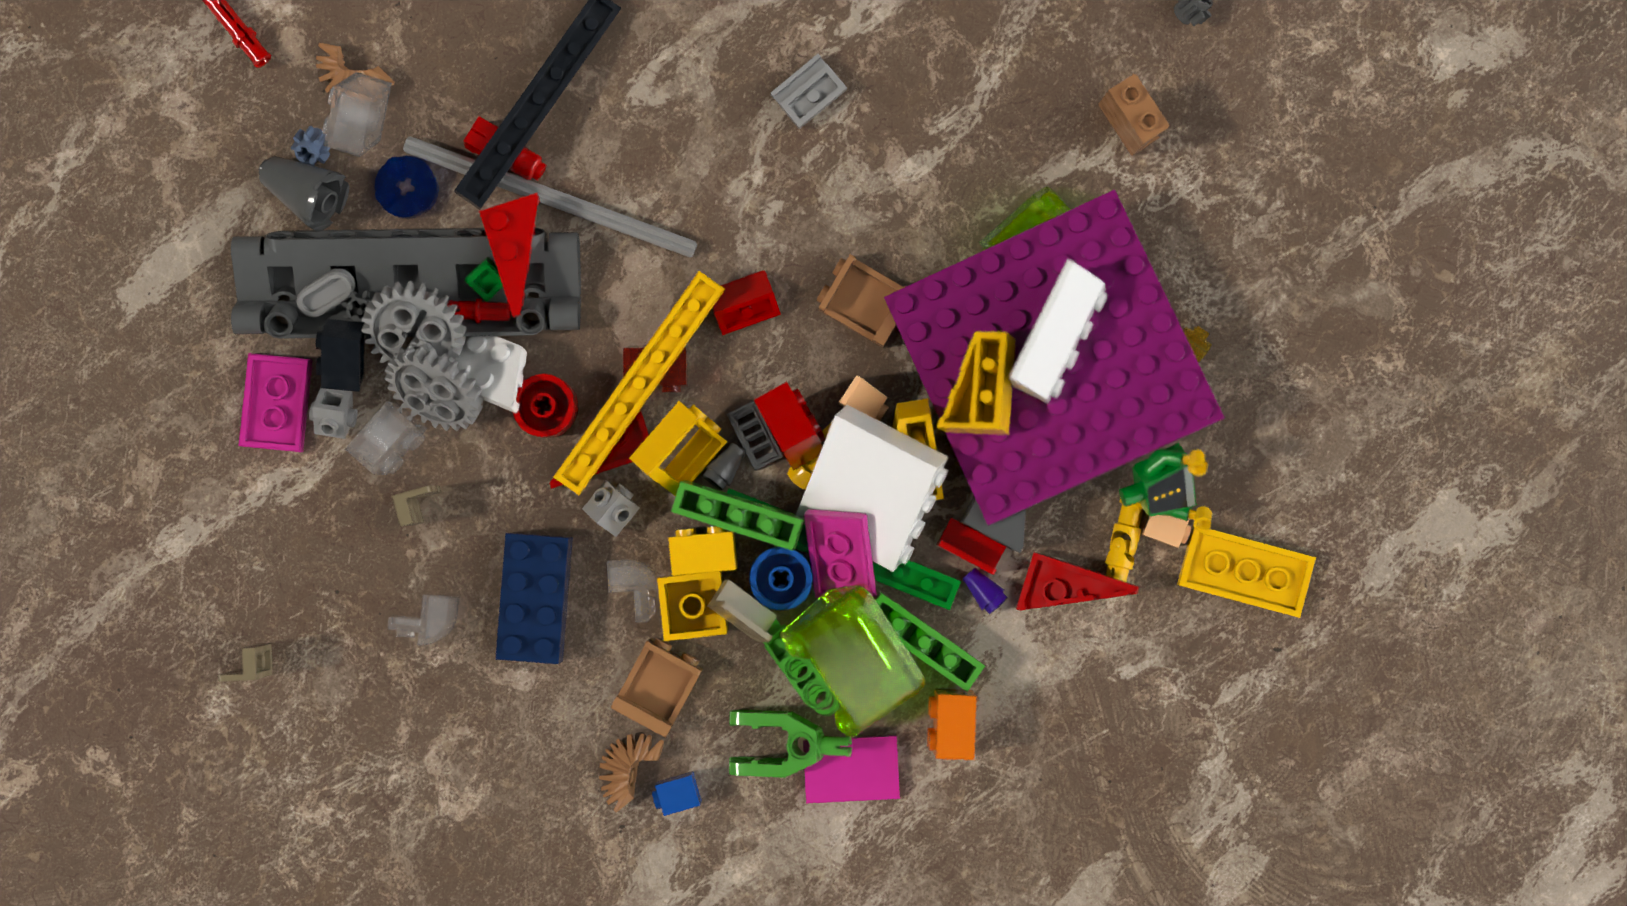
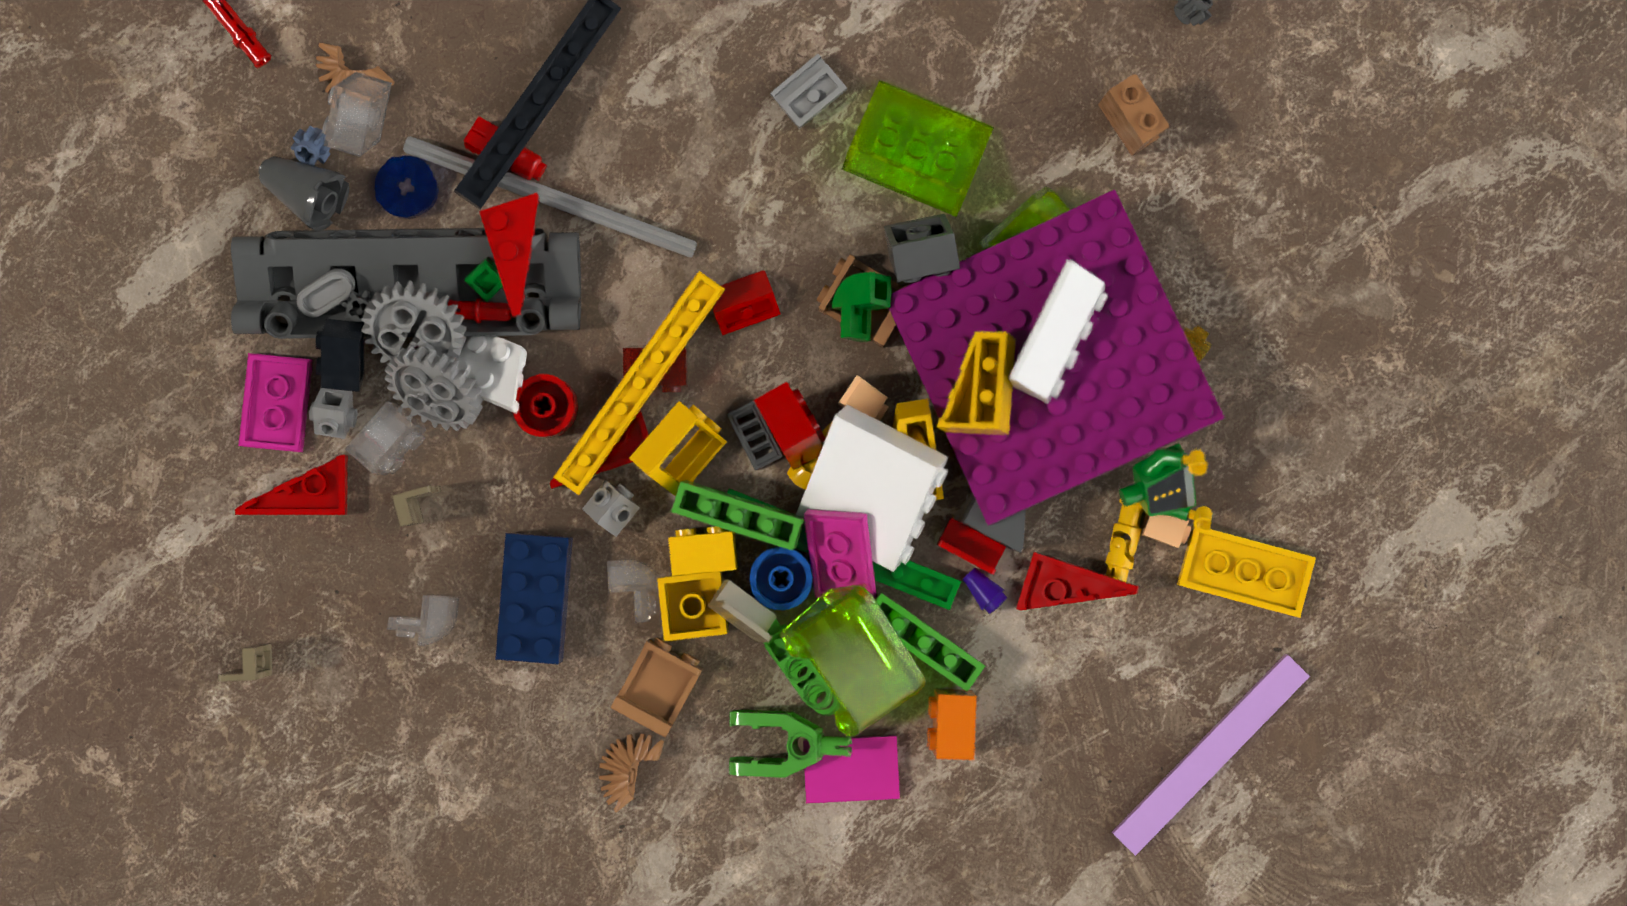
blue brick [652,771,702,816] -> none
dark grey cone [703,443,746,491] -> none
none -> red wing [235,455,348,515]
none -> green brick [832,272,892,342]
none -> clear neon green slope [841,80,994,217]
none -> dark grey brick [884,213,960,283]
none -> lavender tile [1112,654,1310,856]

